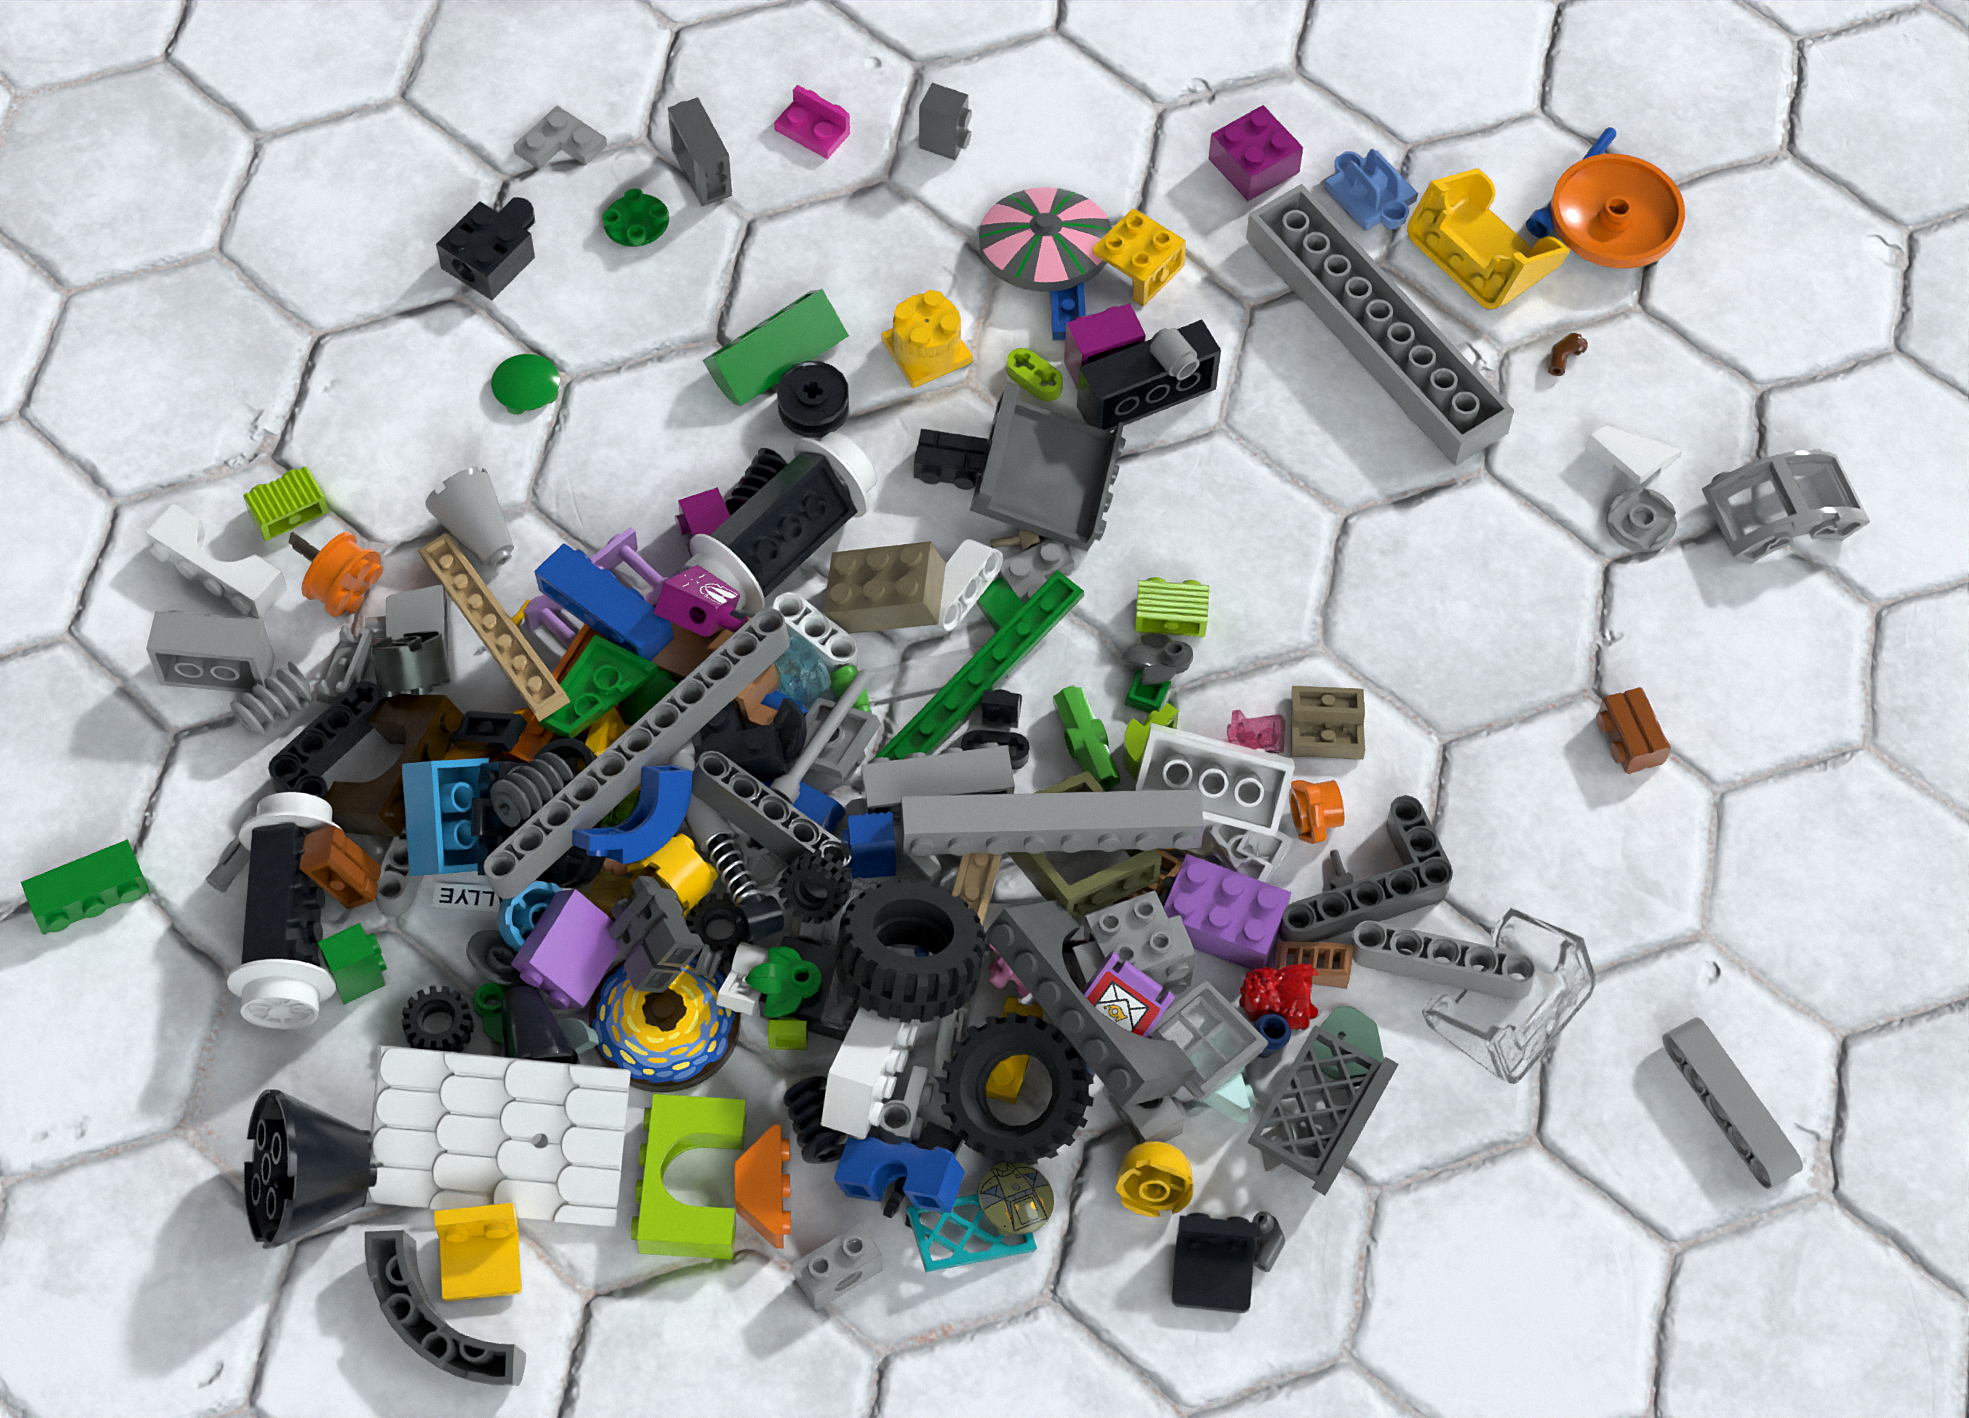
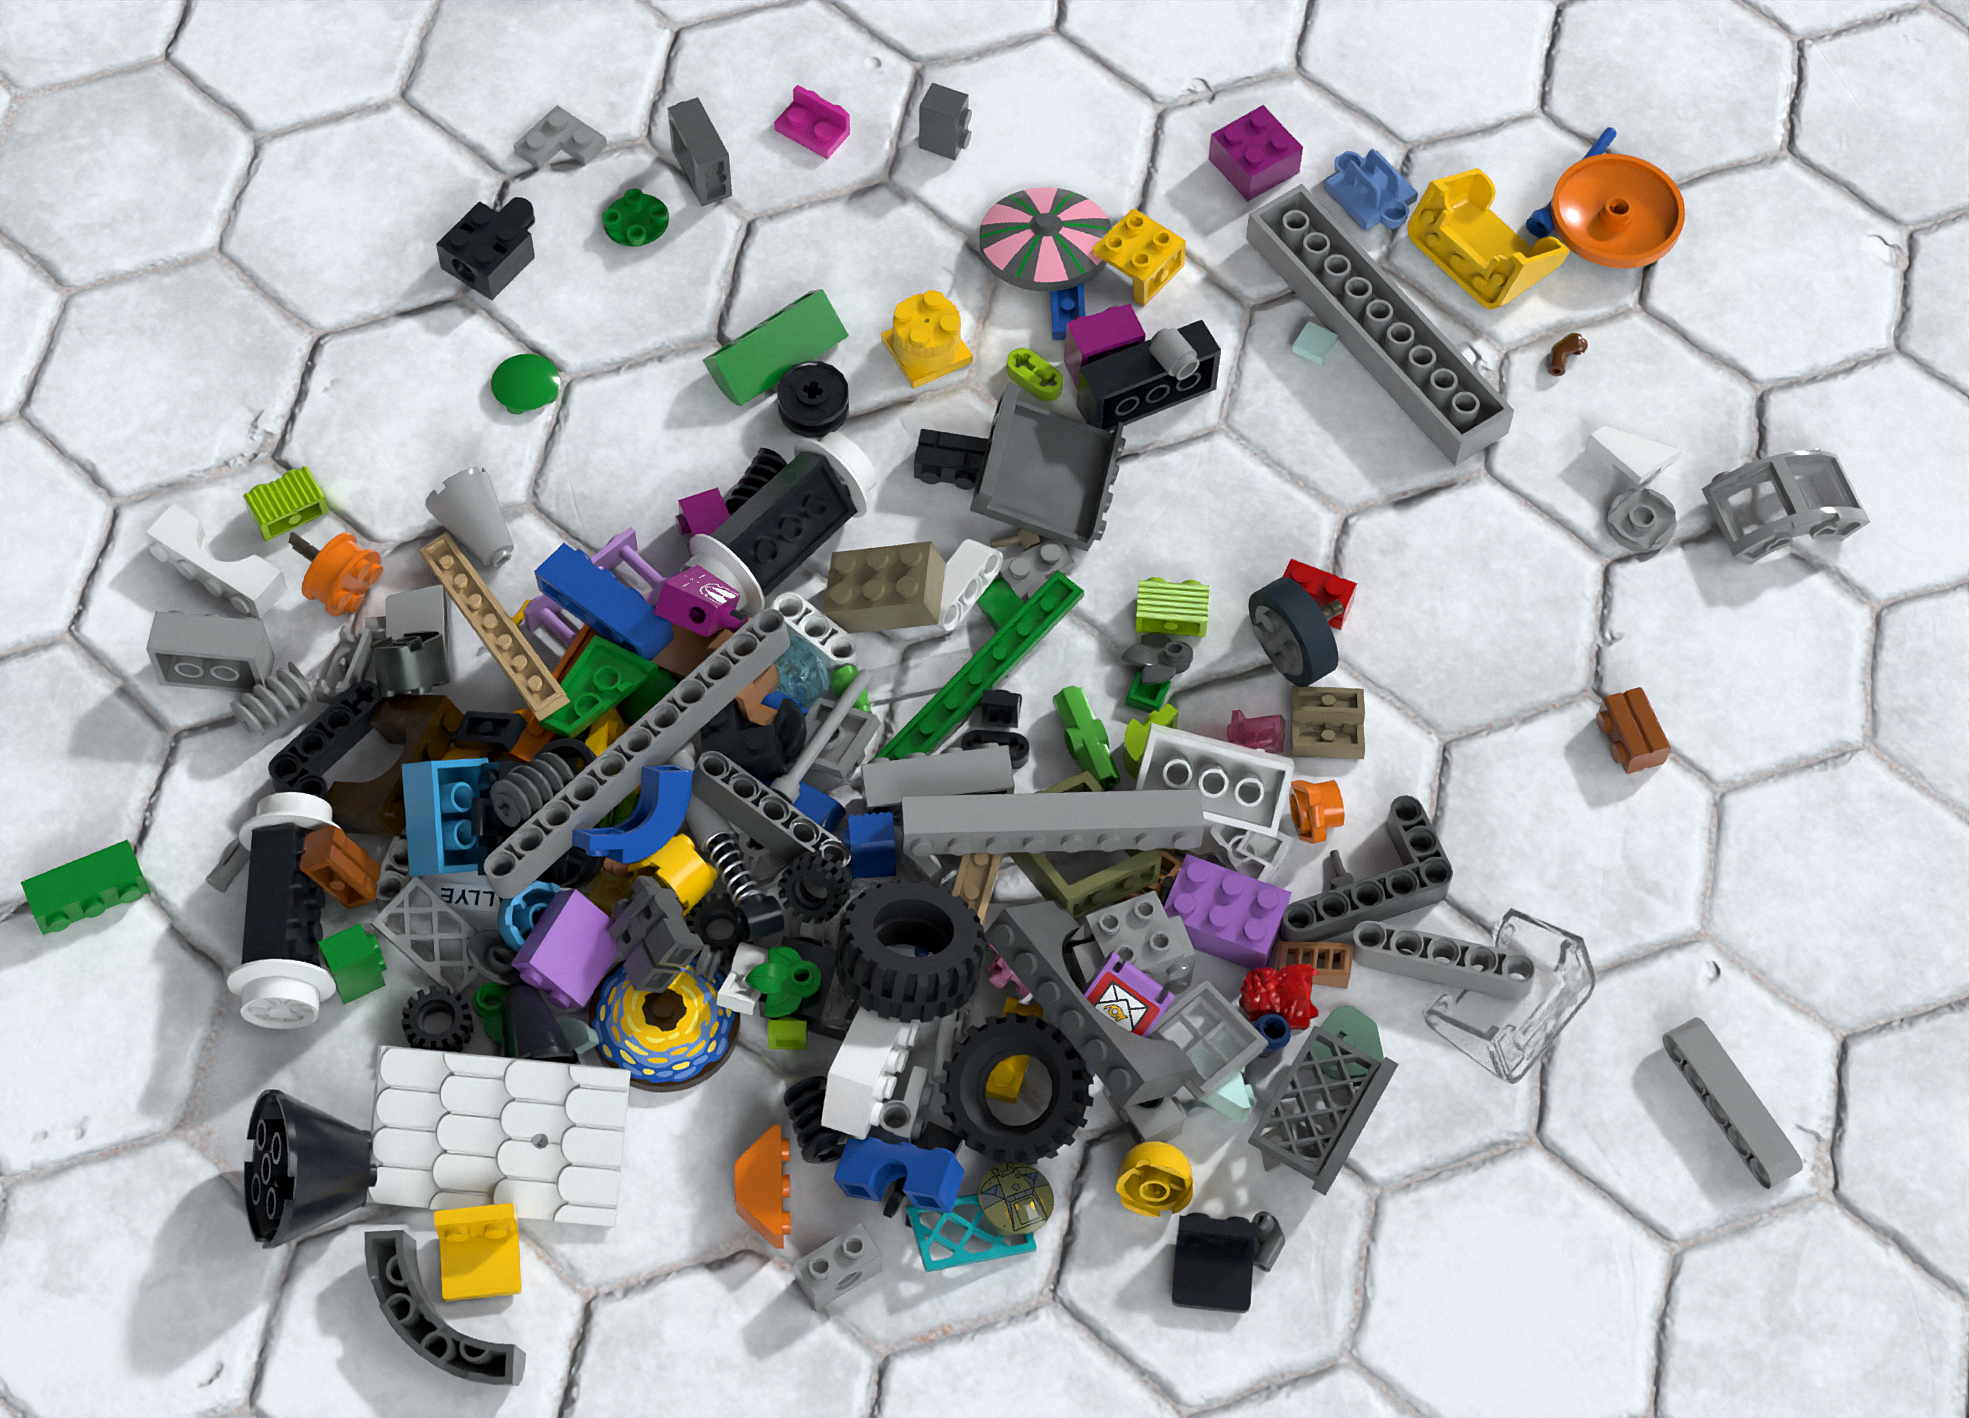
lime arch [631,1094,747,1260] -> none
none -> light grey window [370,876,479,994]
none -> black wheel [1248,577,1344,687]
none -> red brick [1282,559,1357,630]
none -> light aqua tile [1292,321,1338,366]

